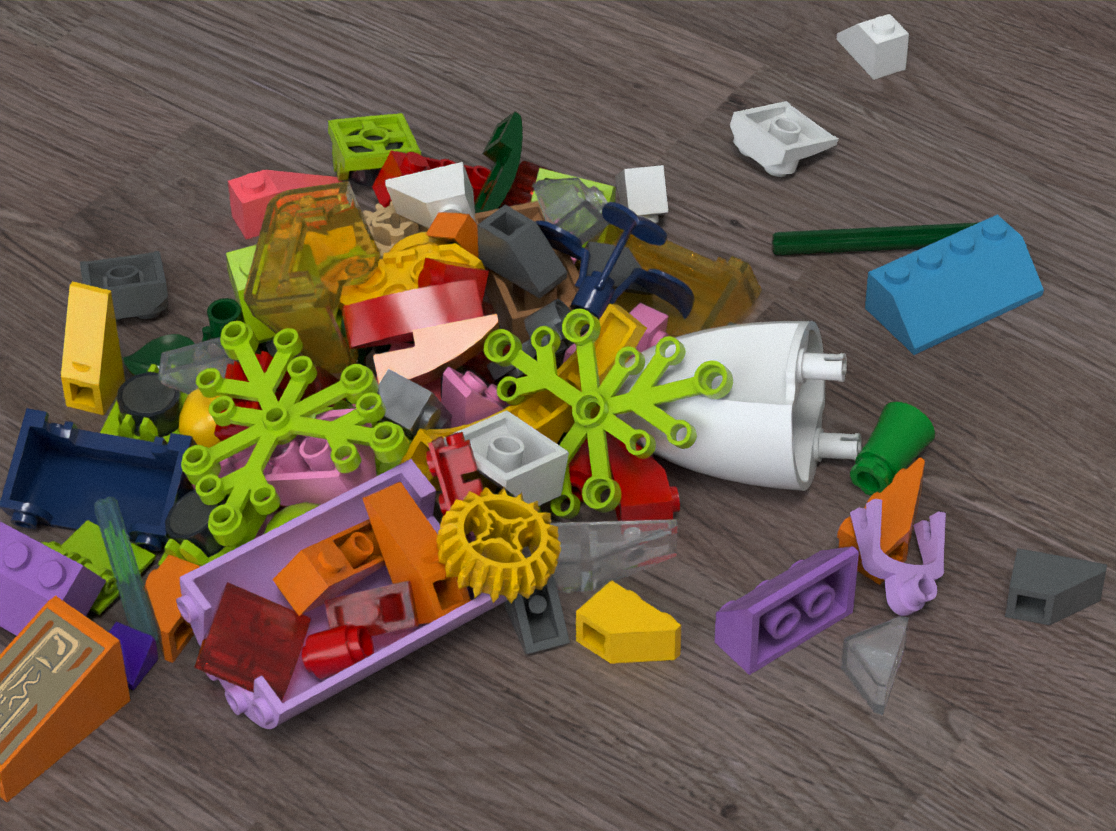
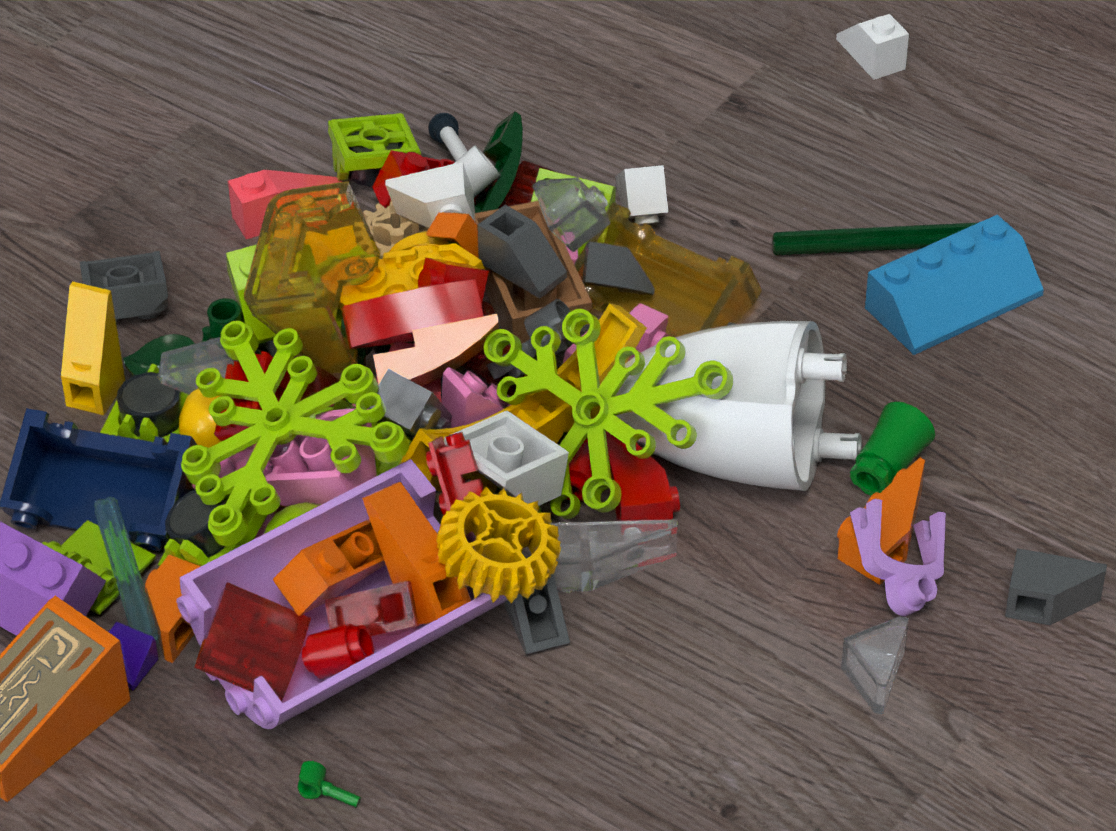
dark blue plant [535,202,695,320] -> none
yellow slope [576,580,681,664] -> none
medium lavender slope [715,546,859,675] -> none
white slope [730,101,839,177] -> none
none -> green hand [297,761,361,808]
none -> white piece [428,113,500,197]

